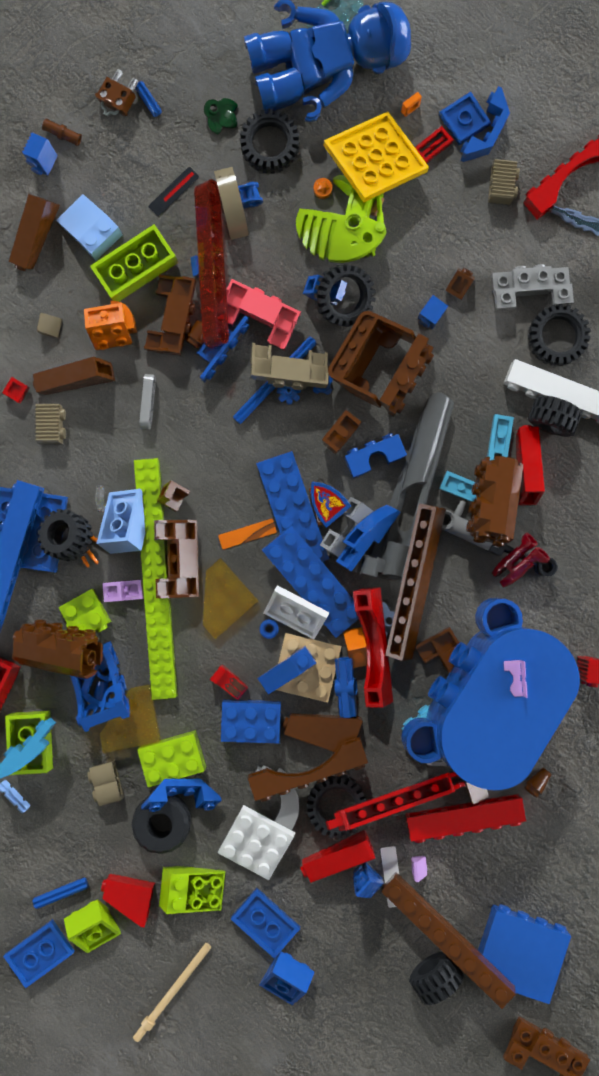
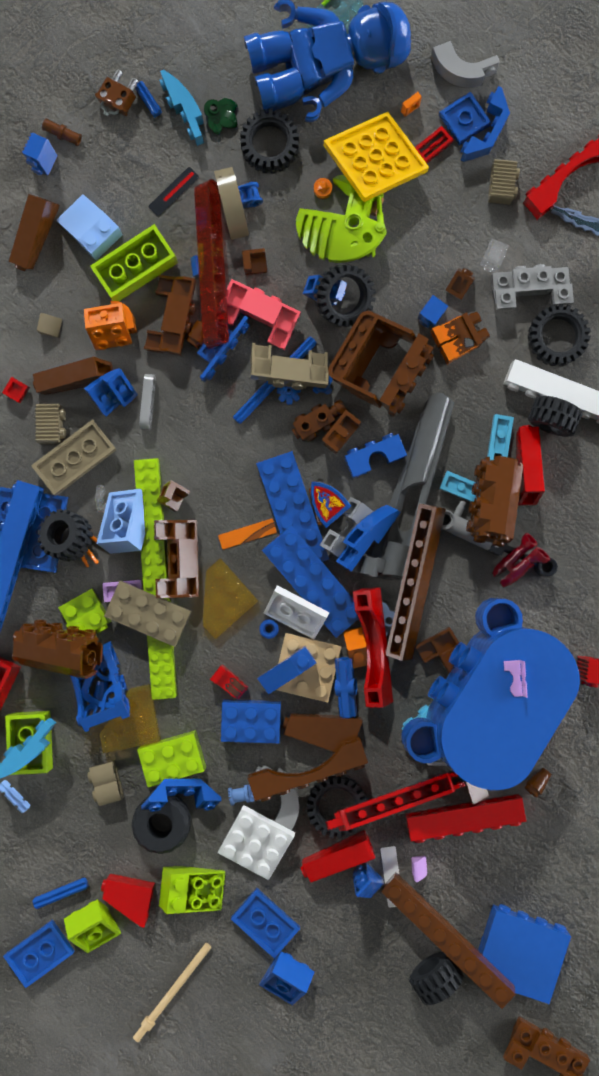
none -> dark tan plate [31,419,117,497]
none -> blue slope [84,368,138,416]
none -> dark tan plate [104,581,191,647]
none -> dark azure slope [159,70,204,146]
none -> medium blue connector [228,784,260,806]
none -> reddish brown panel [242,248,267,275]
none -> reddish brown brick [292,399,347,442]
none -> hips [430,312,490,365]
none -> light grey arch [431,41,500,88]
none -> clear brick [480,238,509,272]

